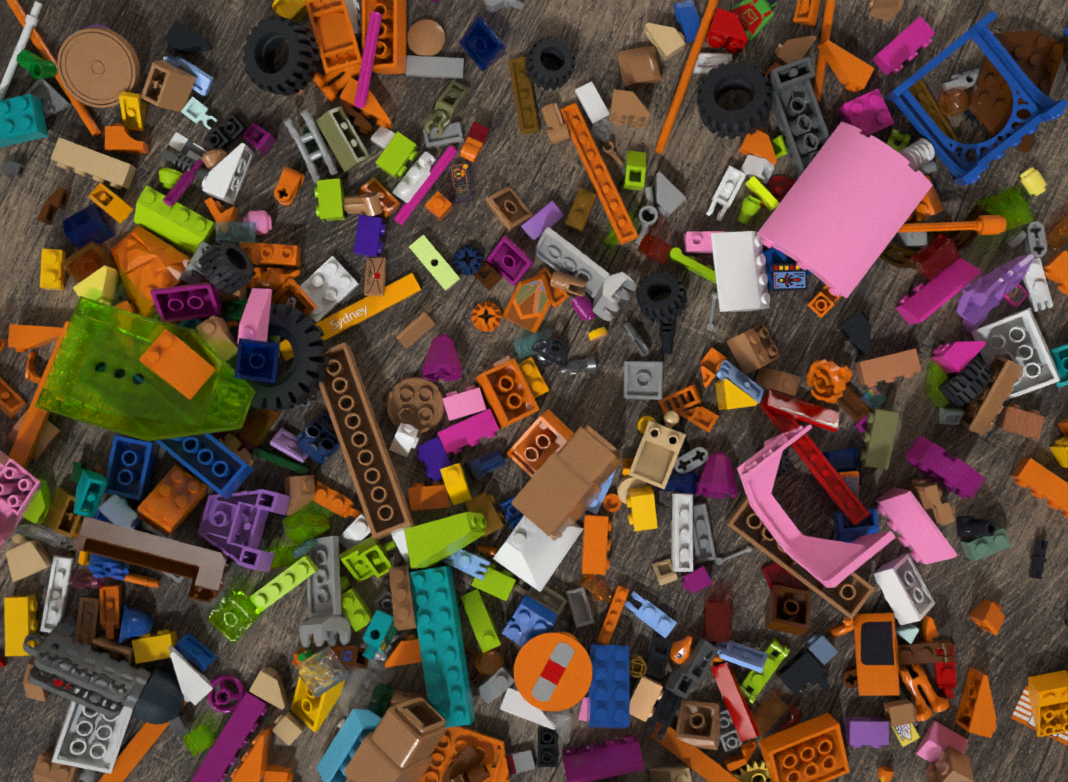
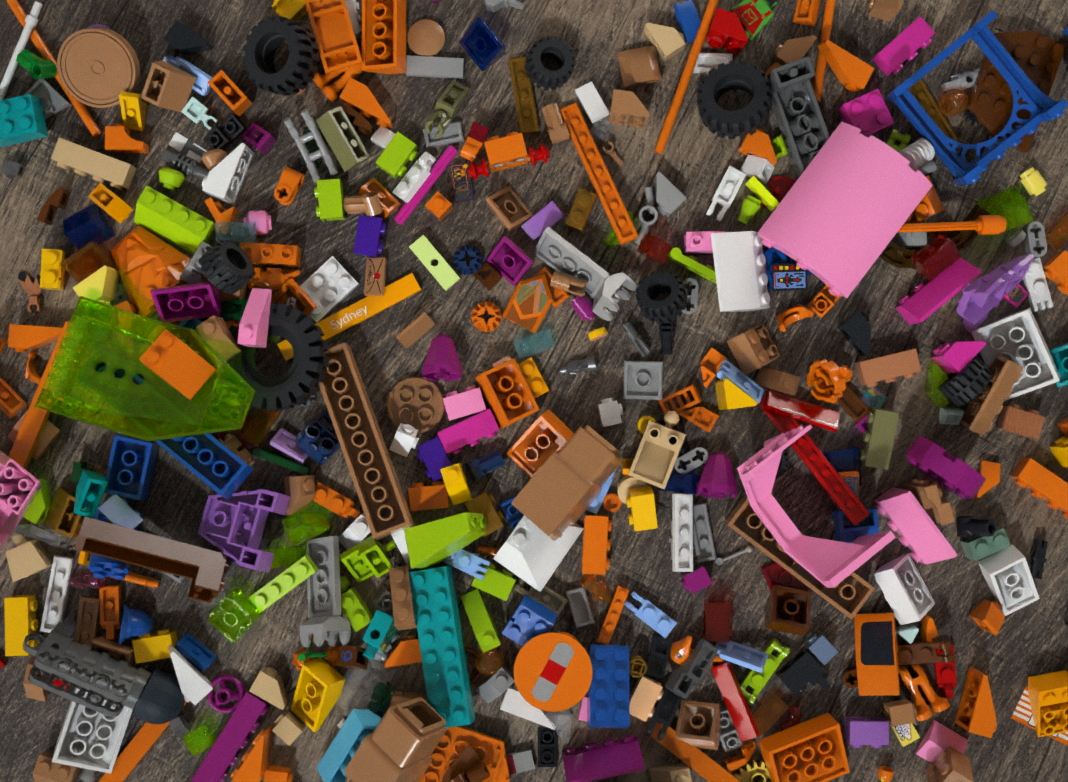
orange brick [137,465,207,538] -> none
magenta axle [163,159,203,207] -> none
clear blue slope [234,338,280,383] -> none
clear light blue tile [292,538,318,559] -> none
clear plate [295,646,350,698] -> none
dark pink axle [354,11,382,108] -> none
black plate [532,335,568,367] -> none
lime slope [623,150,646,191] -> none
tan slope [652,558,678,586] -> none
light grey hinge [706,291,718,331] -> none
orange arm [829,617,856,639] -> none
none -> nougat piece [18,272,43,313]
none -> orange brick [207,70,253,116]
none -> orange brick [467,132,550,180]
none -> white brick [597,398,623,427]
none -> light grey beam [682,278,699,315]
none -> orange helmet [775,304,814,332]
none -> orange slope [975,460,1001,499]
none -> white slope [978,545,1040,616]

